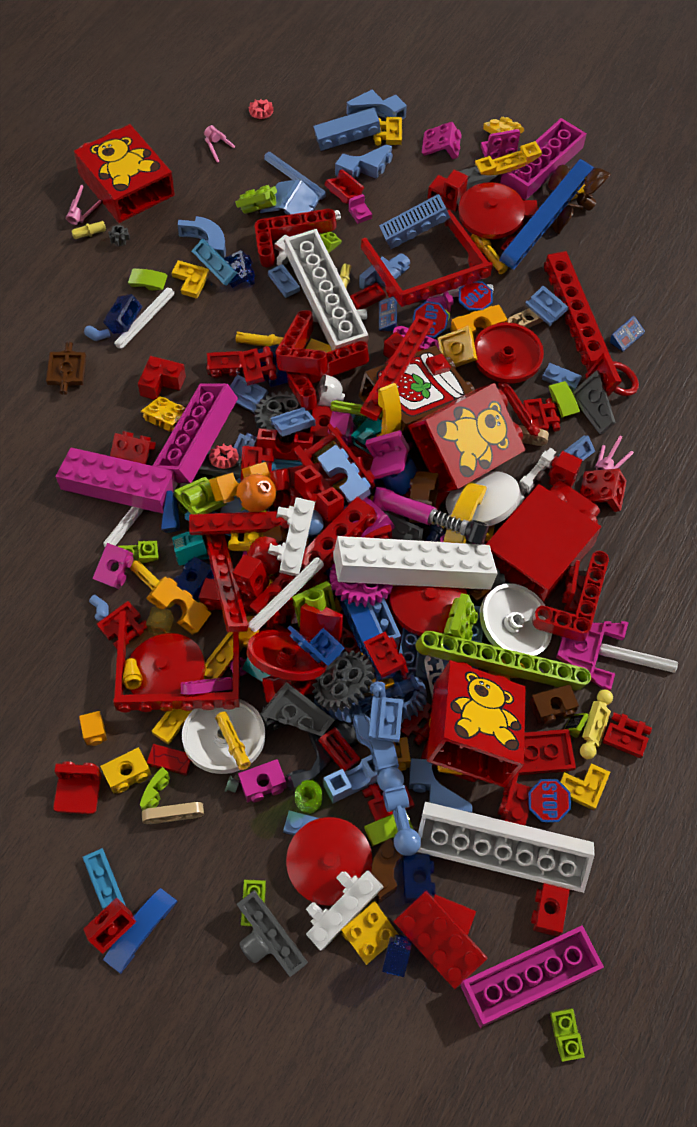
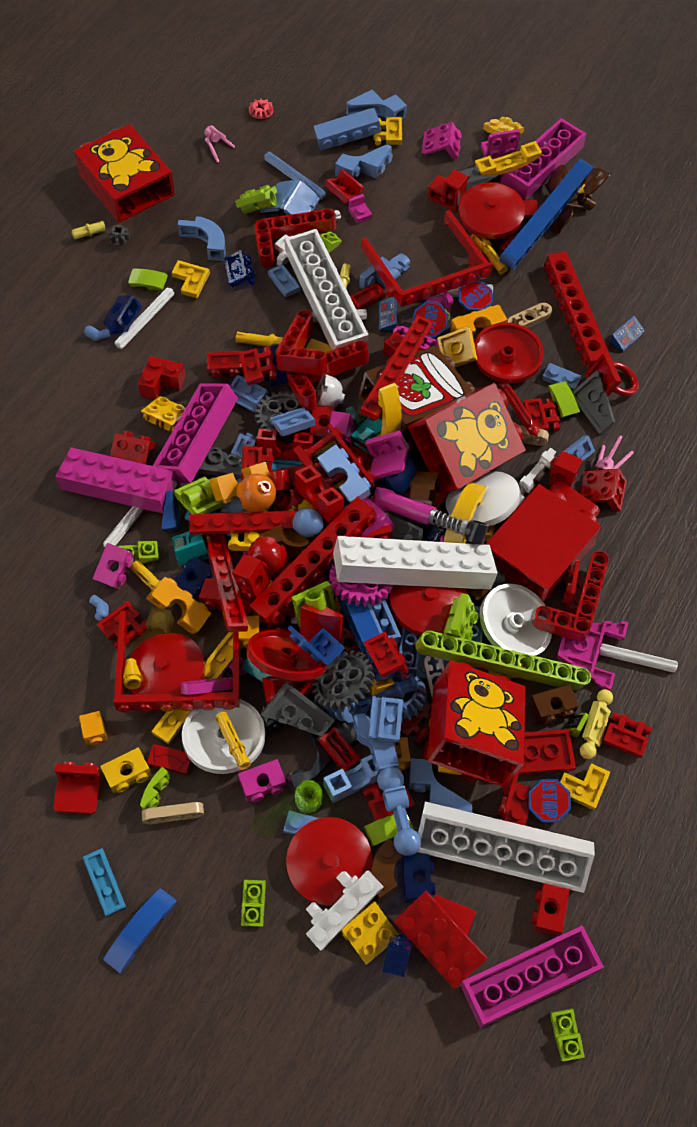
reddish brown plate [46,341,86,395] -> none
bright pink plant [66,185,102,225] -> none
red brick [83,897,136,954] -> none
dark azure tile [192,238,237,286] -> none
coral gear [209,443,239,469] -> none
sand green piece [225,775,239,793] -> none
dark grey plate [237,890,308,977] -> none
white axle [248,557,324,632] -> none
white hinge [268,497,315,576] -> none
lime axle [330,400,382,418] -> none
medium blue arm [370,682,386,698] -> none
medium blue brick [379,194,450,249] -> none
red plate [425,354,451,376] -> none
medium blue plate [525,286,568,326] -> none

